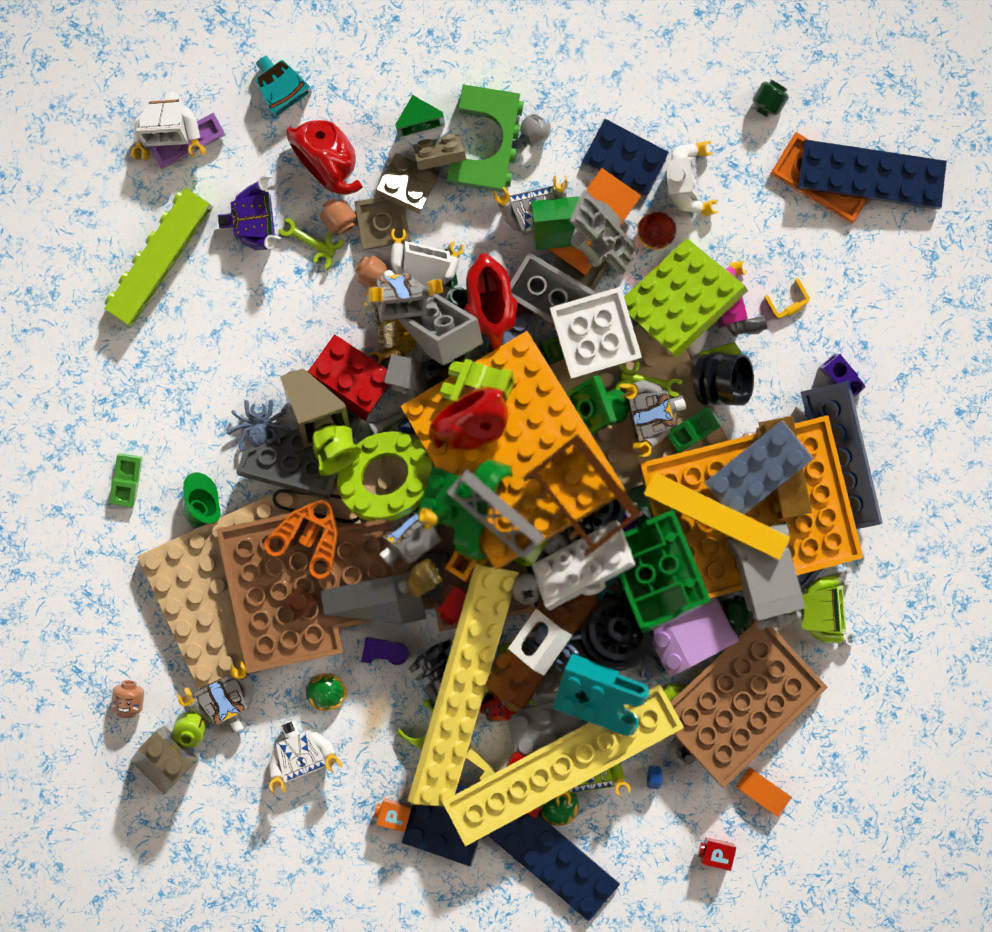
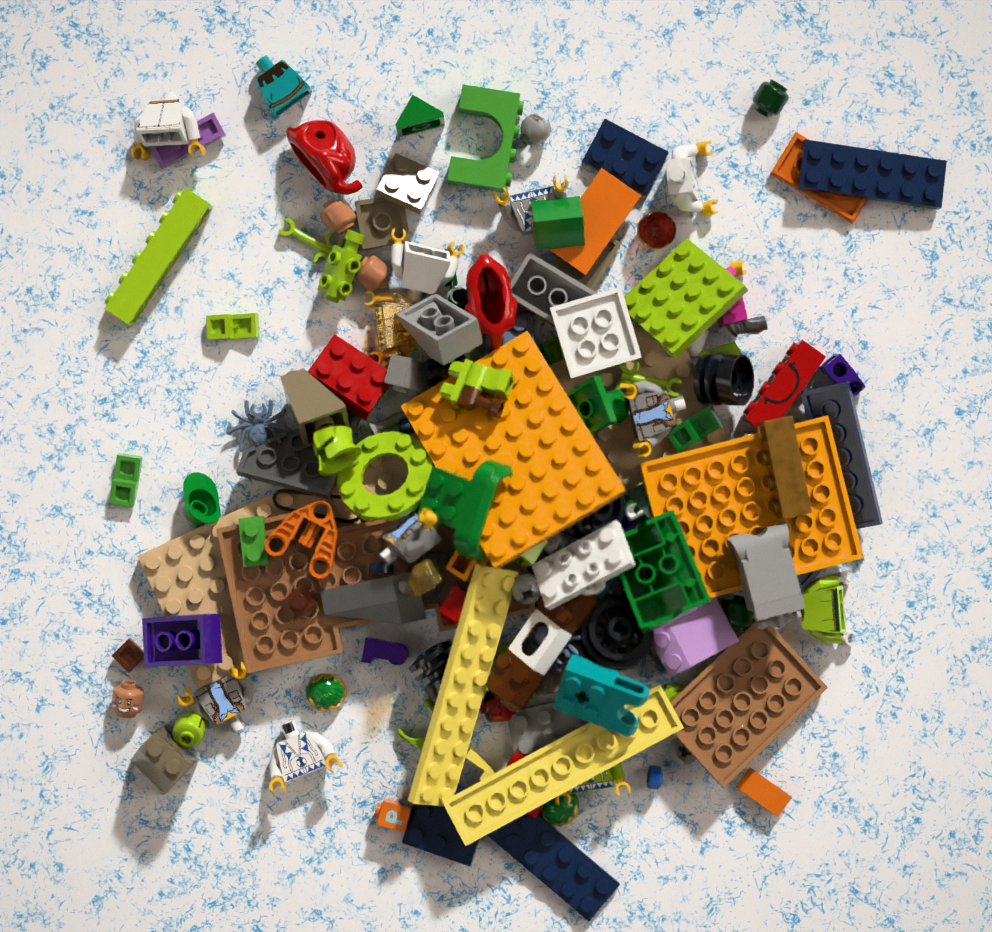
dark purple torso [218,176,281,251] -> none
torso [366,270,443,321] -> none
dark tan plate [413,134,466,170] -> none
red piece [428,387,509,450] -> none
light grey fence [447,469,545,559] -> none
reddish brown hinge [522,434,642,558] -> none
light grey piece [570,190,637,275] -> none
yellow tile [644,472,791,560] -> none
red brick [697,837,737,871] -> none
sand blue plate [704,420,814,515] -> none
yellow piece [764,278,810,319] -> none
none -> copper plate [112,638,144,673]
none -> dark purple slope [142,614,222,668]
none -> lime slope [206,313,260,340]
none -> bright green plate [238,516,269,567]
none -> lime brick [317,229,366,303]
none -> dark blue tile [369,563,394,574]
none -> red brick [743,340,826,429]

